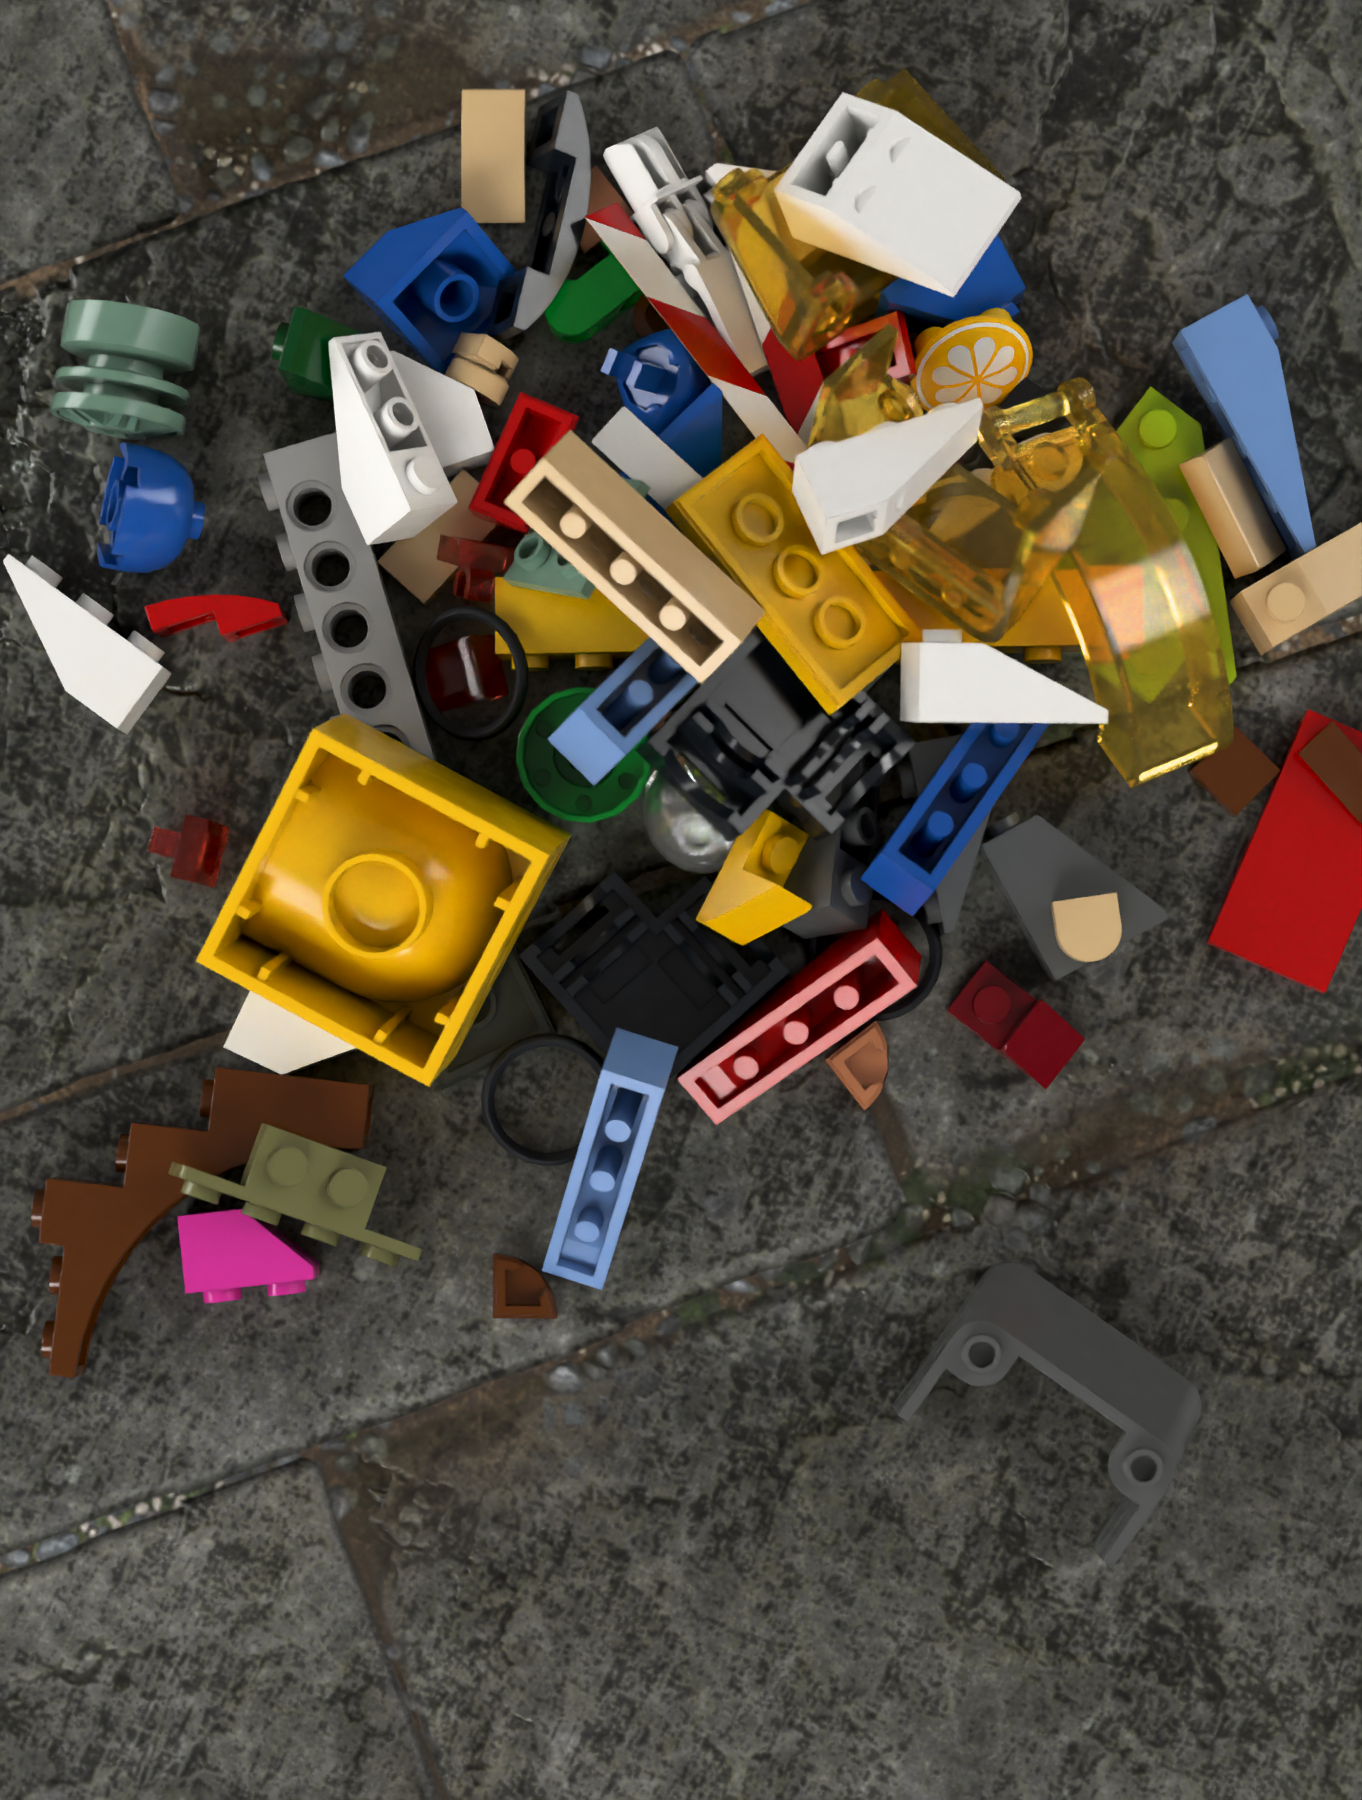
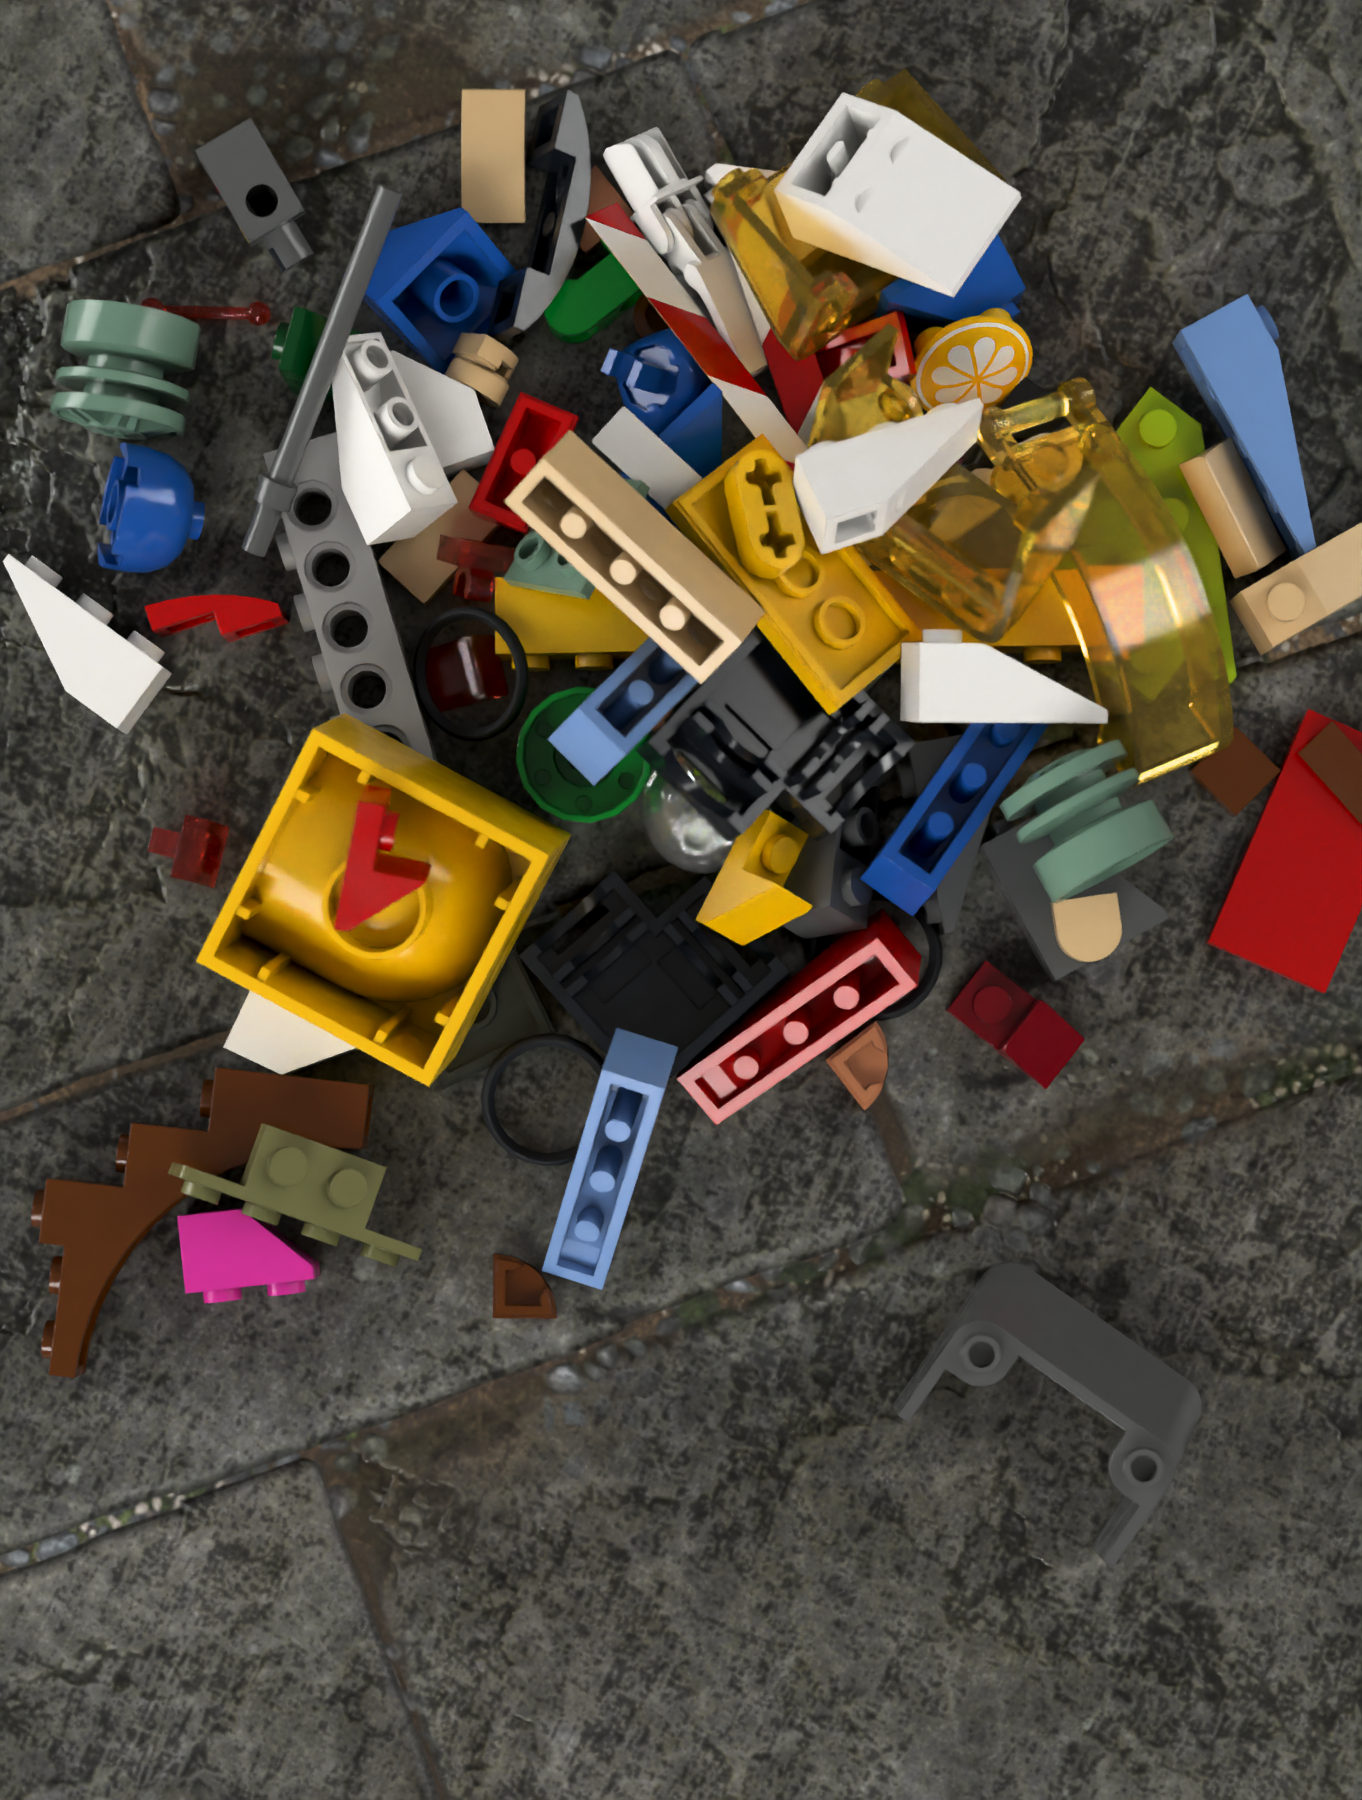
none -> clear red hinge [140,298,271,326]
none -> dark grey torso [195,118,314,273]
none -> dark grey bar [241,184,403,557]
none -> red slope [334,784,432,932]
none -> yellow beam [724,449,805,579]
none -> sand green wheel [999,739,1174,903]

